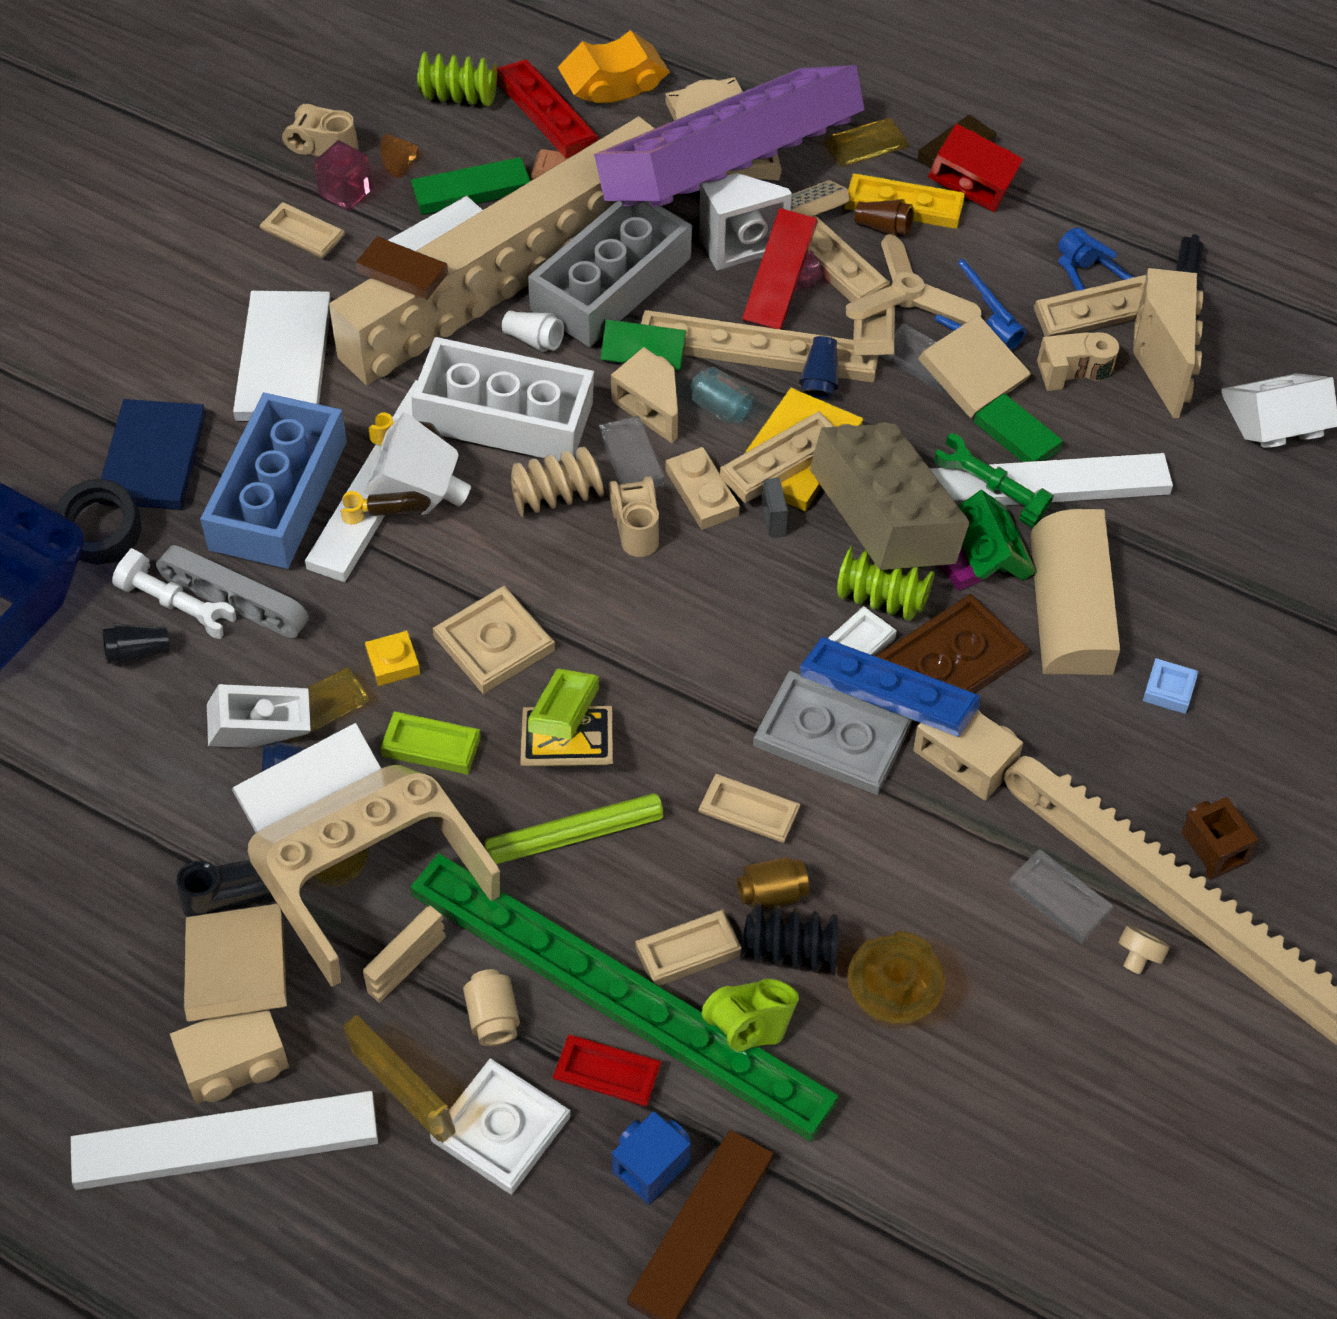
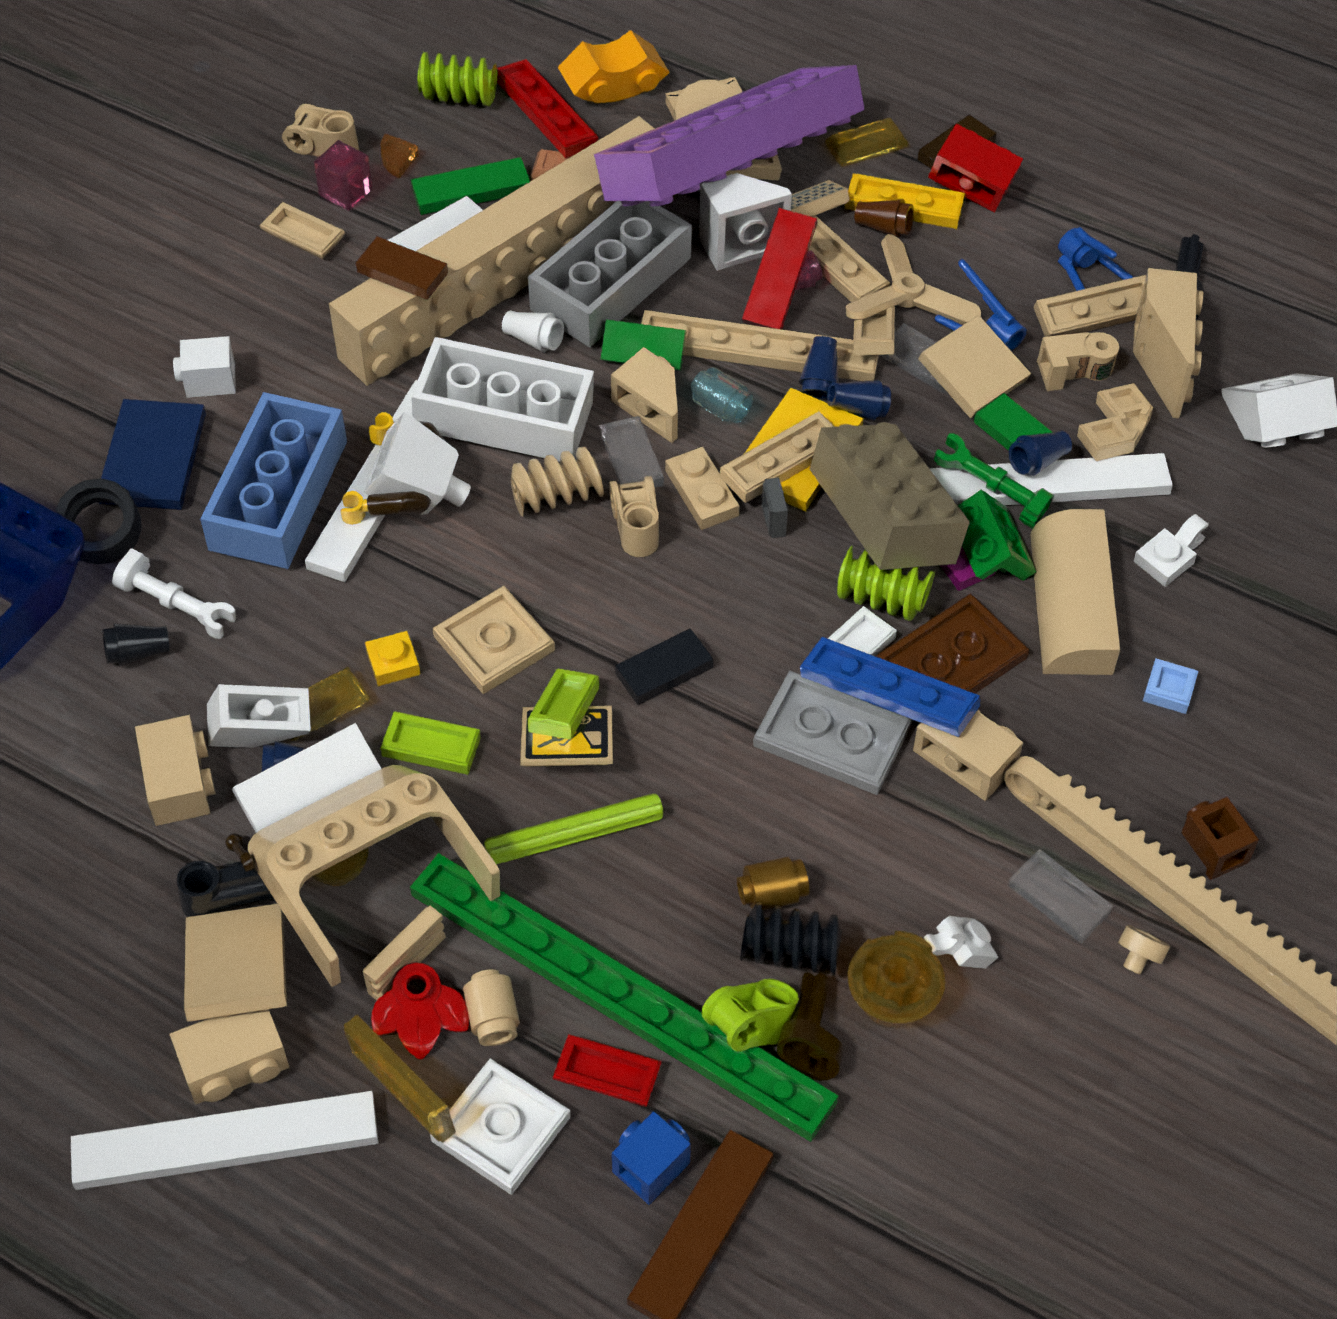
light grey beam [156,545,309,638] -> none
white tile [233,291,332,421] -> none
tan tile [635,910,741,986] -> none
tan tile [698,774,801,843] -> none
none -> tan brick [135,715,216,826]
none -> white brick [173,336,236,398]
none -> dark brown hinge [225,834,255,872]
none -> red plate [371,963,469,1060]
none -> black tile [615,628,713,705]
none -> dark brown piece [777,972,844,1081]
none -> dark blue cone [827,380,891,421]
none -> white plate [924,916,998,969]
none -> dark blue cone [1009,430,1072,476]
none -> tan tile [1077,383,1153,461]
none -> white plate [1134,514,1209,587]

